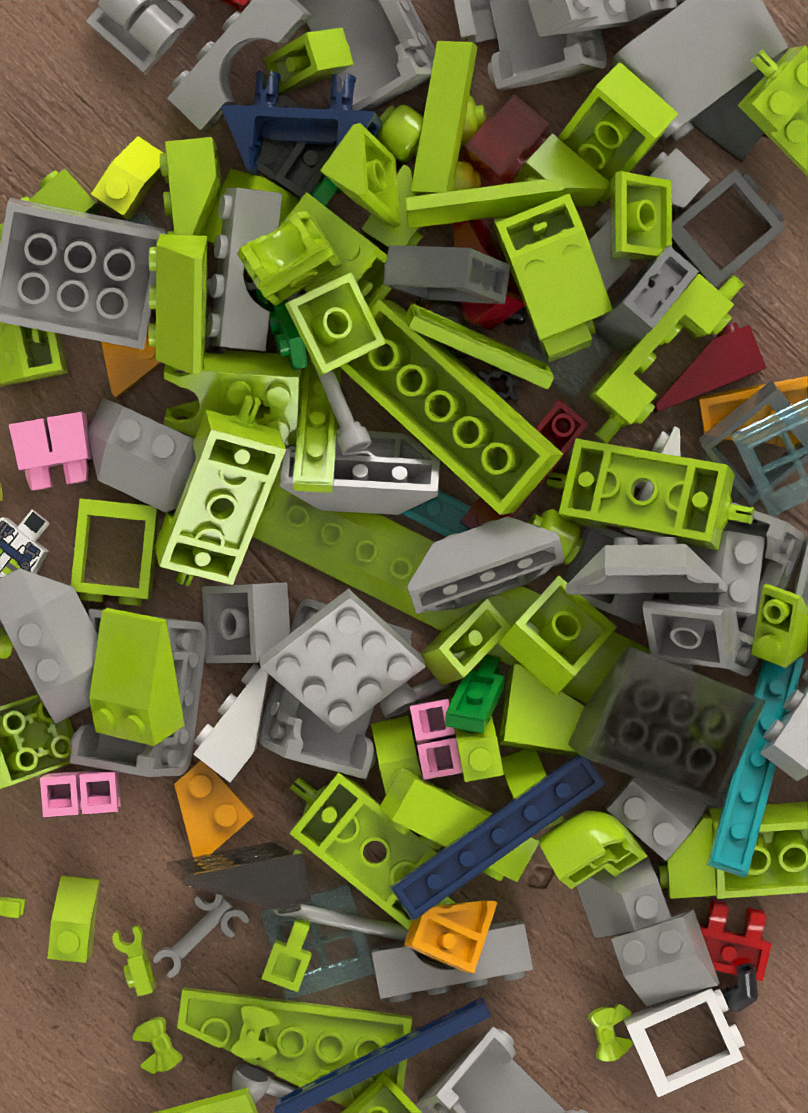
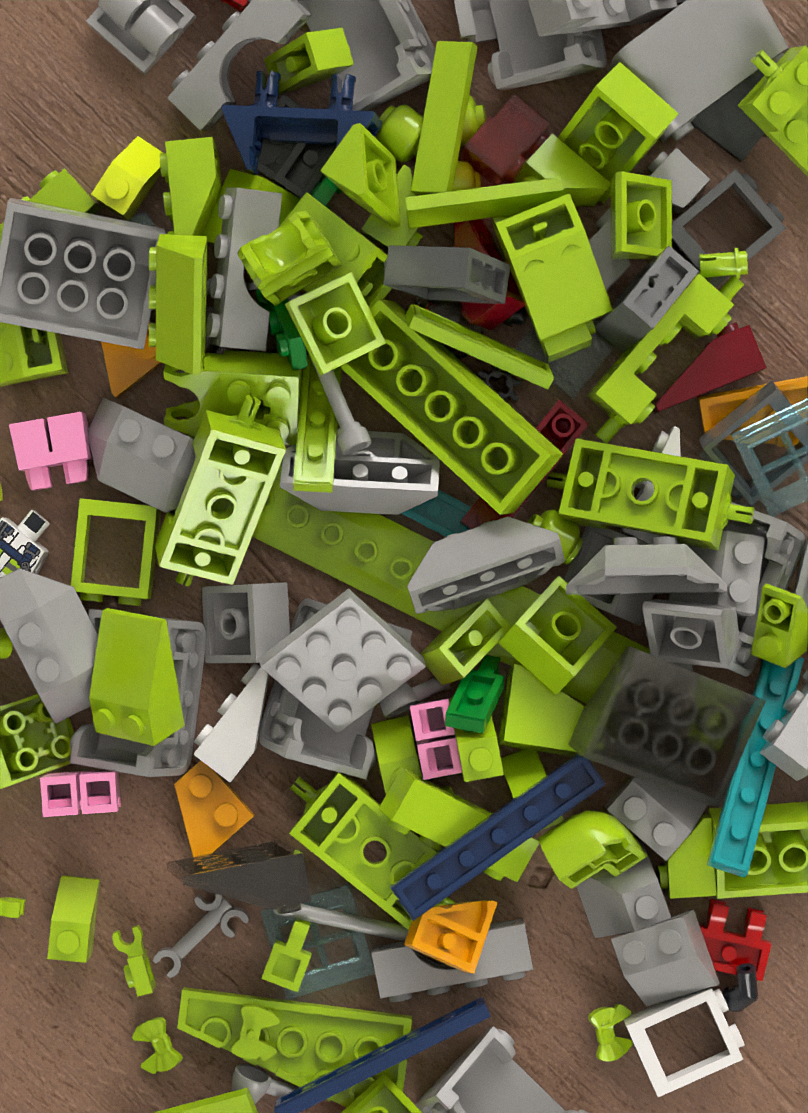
none -> lime pin [699,248,748,279]

